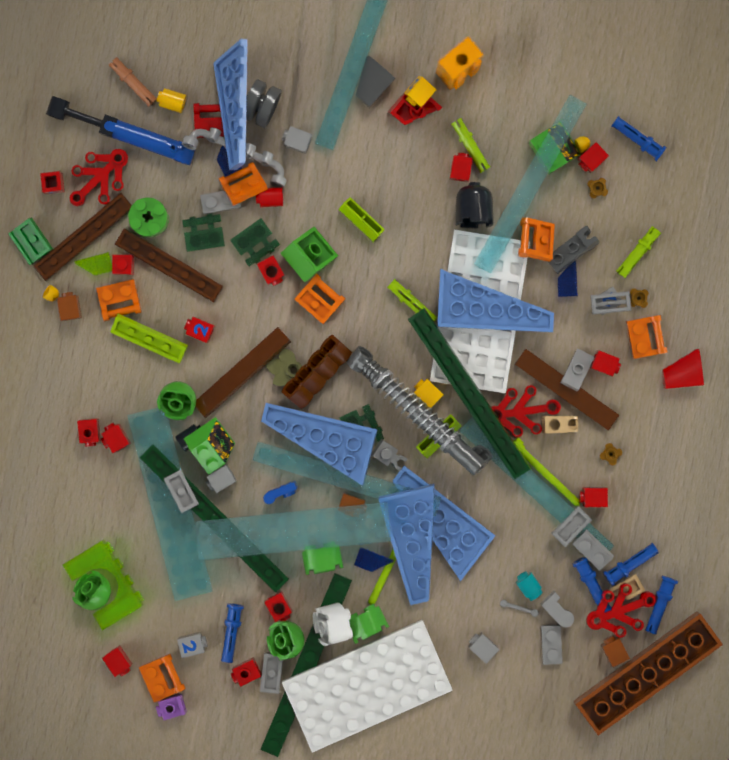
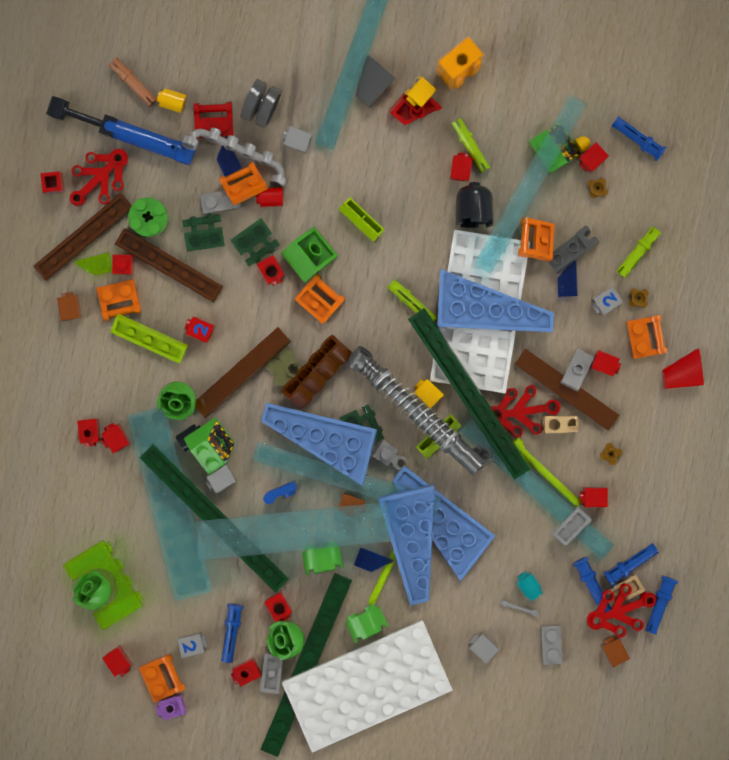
green plate [8,217,53,265] -> none
yellow hinge [43,285,59,302] -> none
light grey plate [163,470,199,513] -> none
medium blue wing [213,39,247,170] -> none
white brick [313,603,353,646] -> none
light grey leg [540,591,574,628] -> none
light grey plate [572,529,614,571] -> none
dark orange brick [574,611,723,736] -> none
light grey tile [590,291,631,315] -> none

